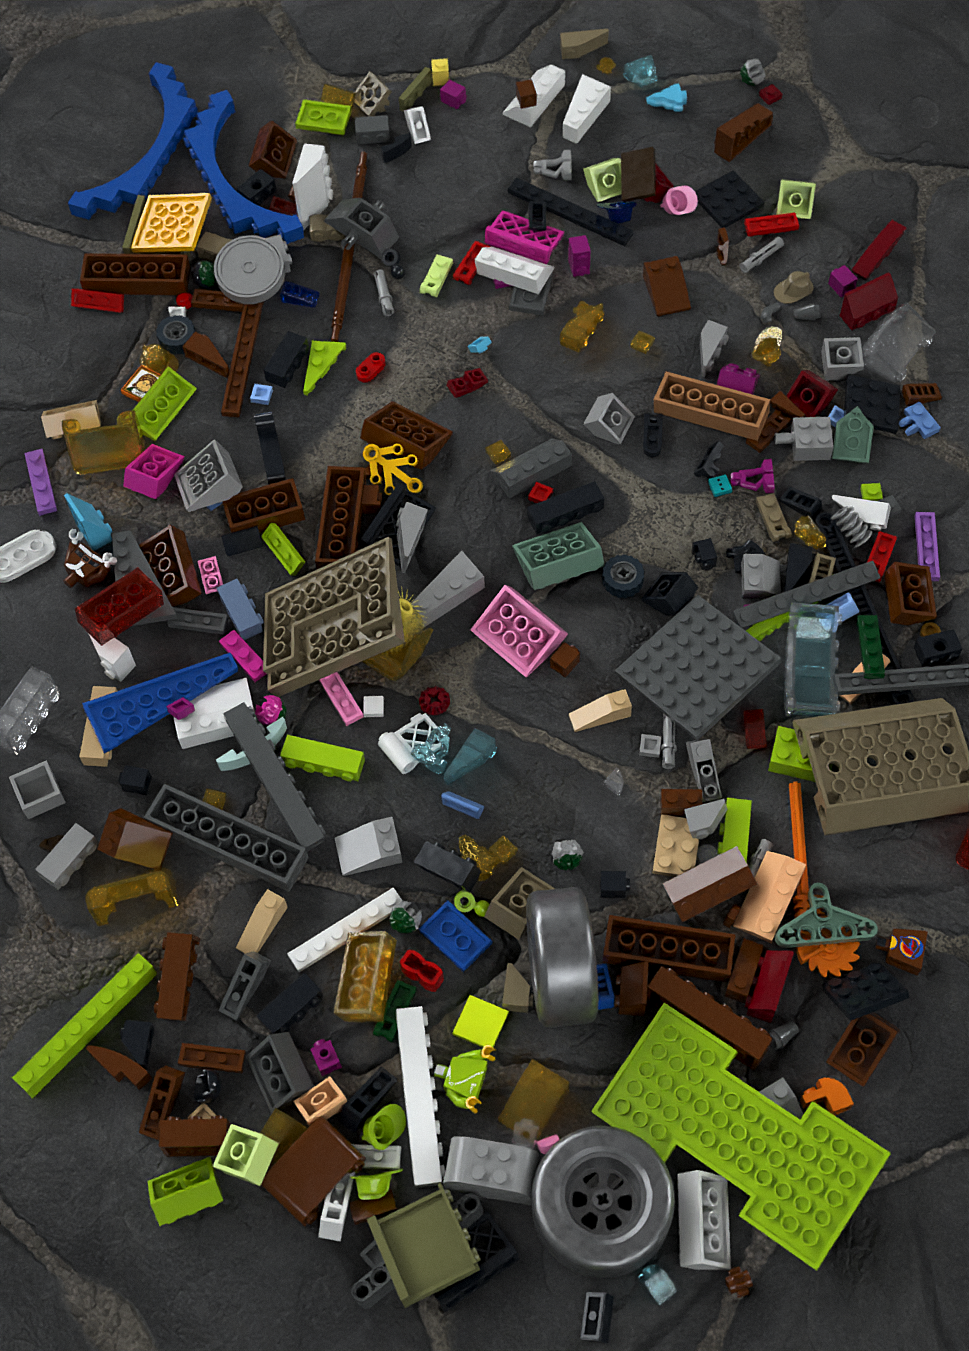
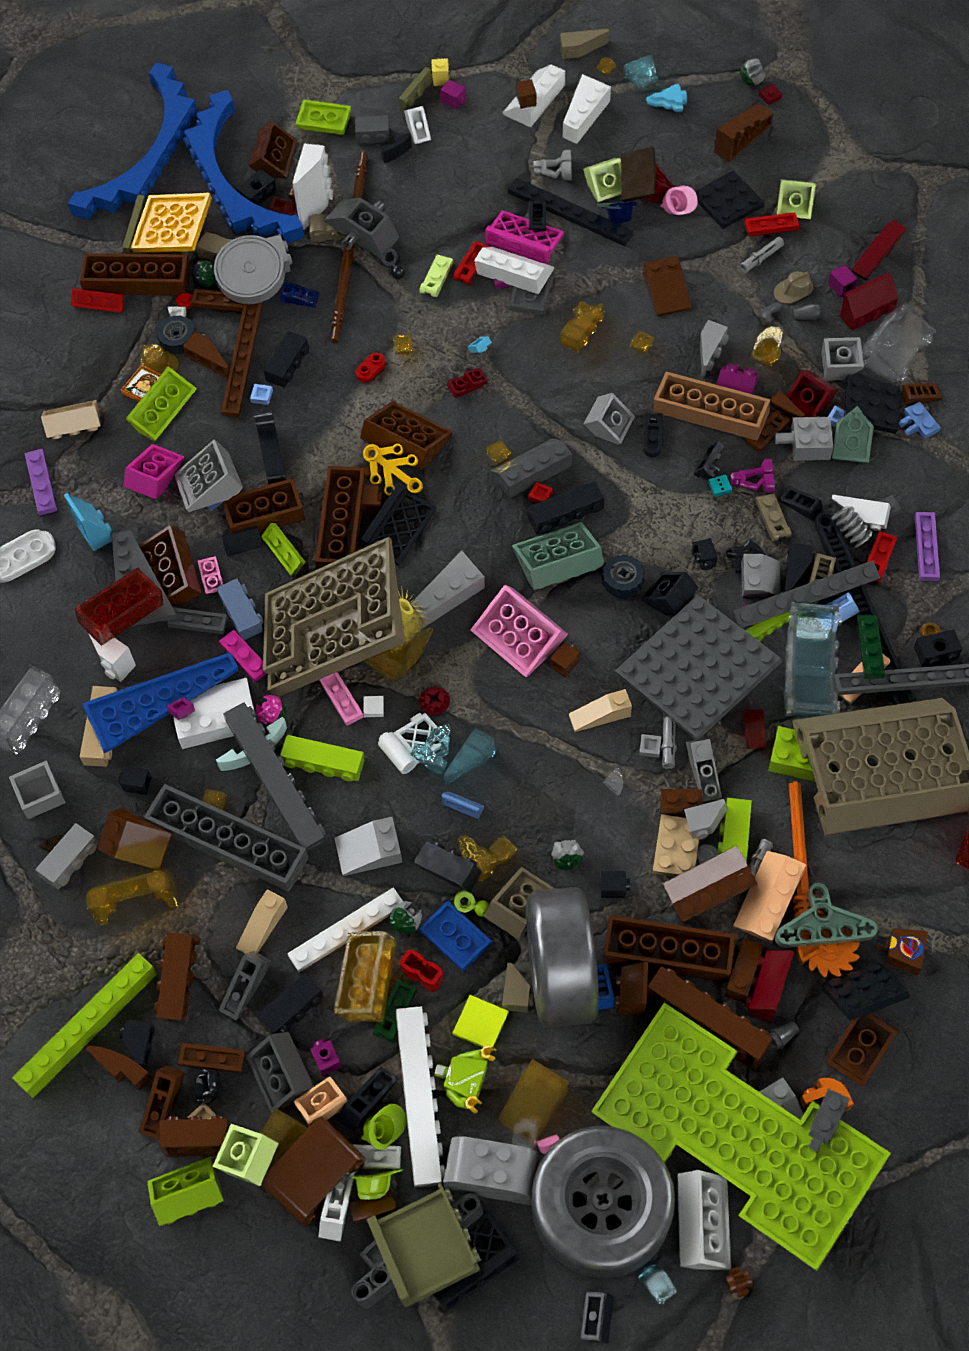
clear yellow windscreen [61,410,145,474] -> none
torso [63,529,117,588] -> none
lime wing [303,341,346,395] -> none
clear yellow plate [321,84,356,110] -> none
dark tan piece [351,71,392,117] -> none
light grey pin [374,270,394,316] -> none
light grey slope [396,502,428,573] -> none
magenta brick [568,235,591,277] -> none
reddish brown slope [716,227,729,266] -> none
reddish brown tile [723,904,741,928] -> none
clear yellow rock [794,515,826,549] -> none
lime plate [860,483,883,501] -> none
reddish brown slope [884,562,937,625] -> none
none -> clear yellow plate [393,334,413,355]
none -> dark grey hinge [808,1088,850,1153]

